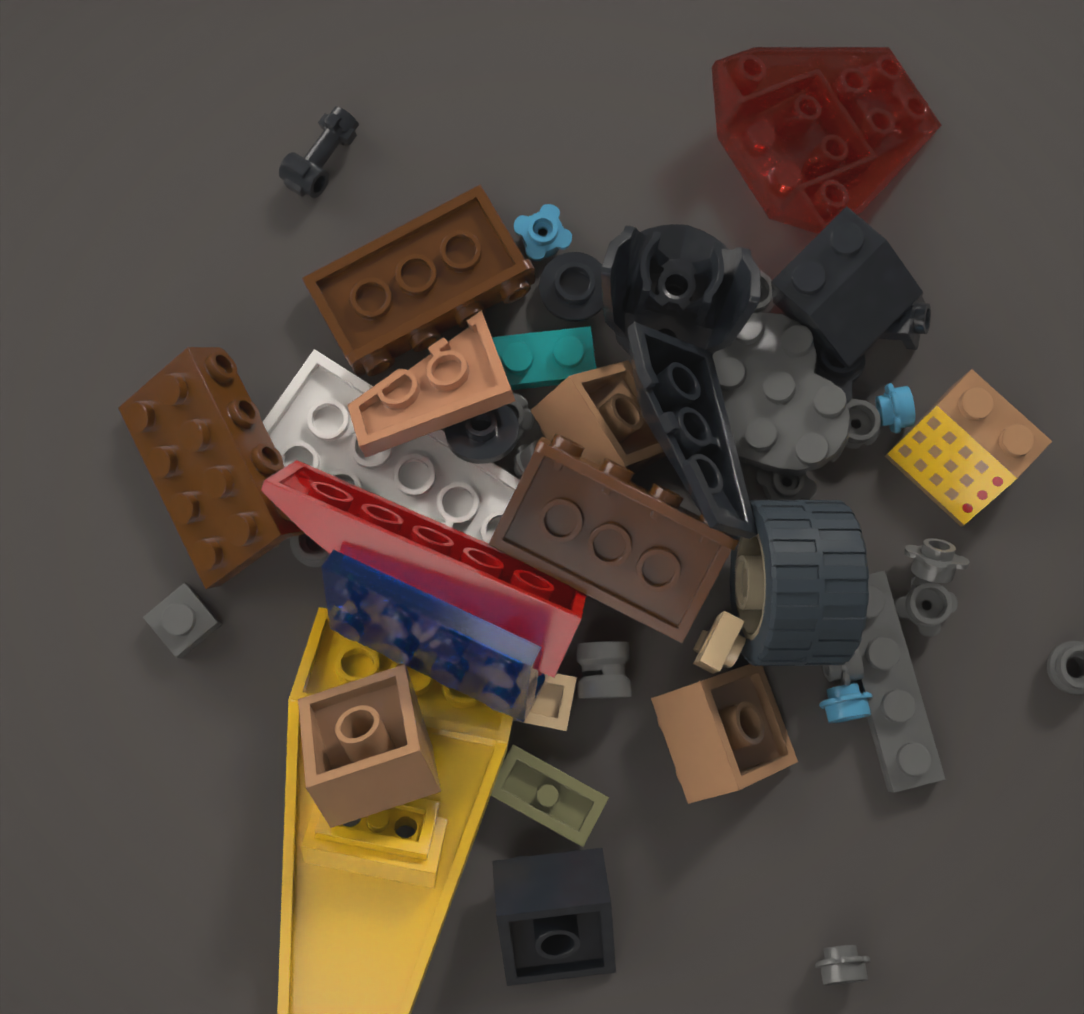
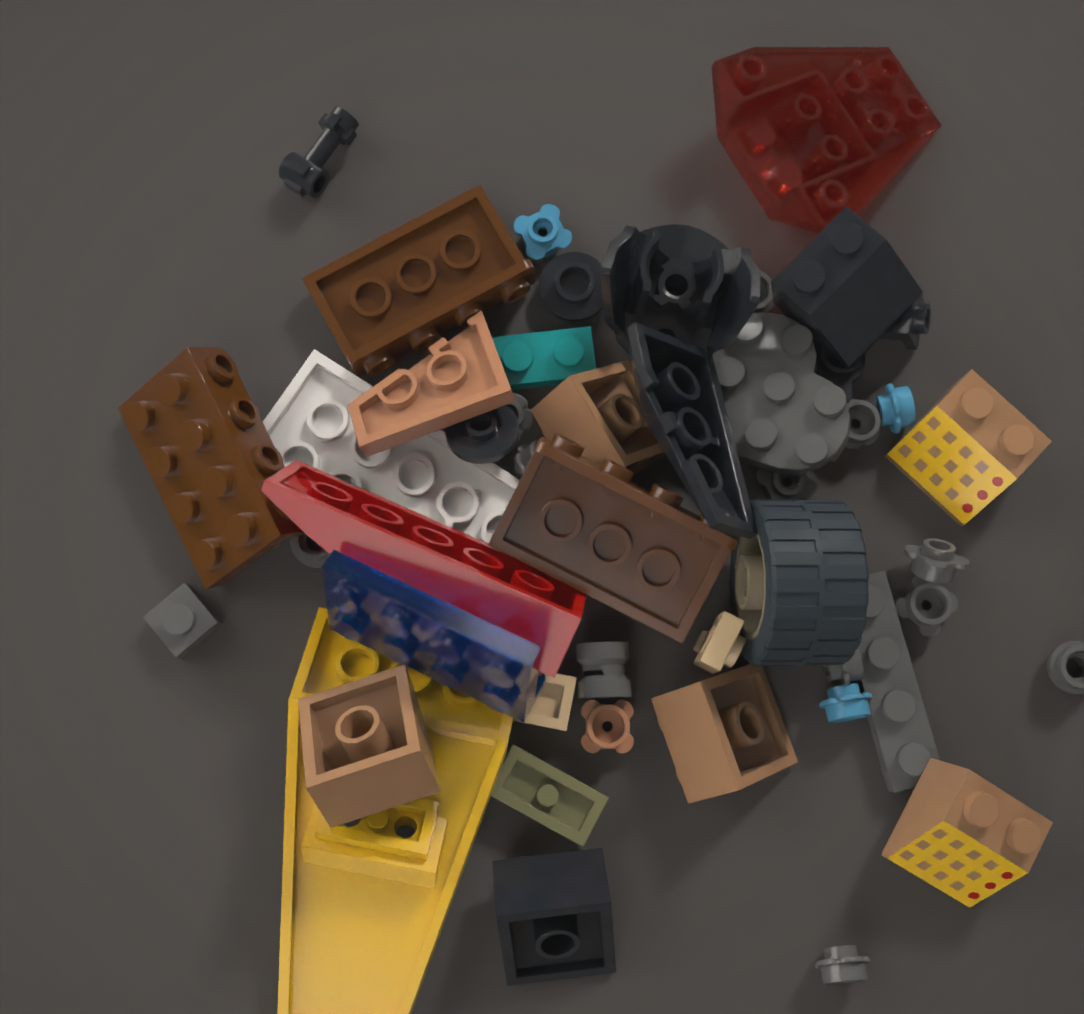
none -> nougat plate [581,700,634,753]
none -> medium nougat slope [881,757,1053,908]

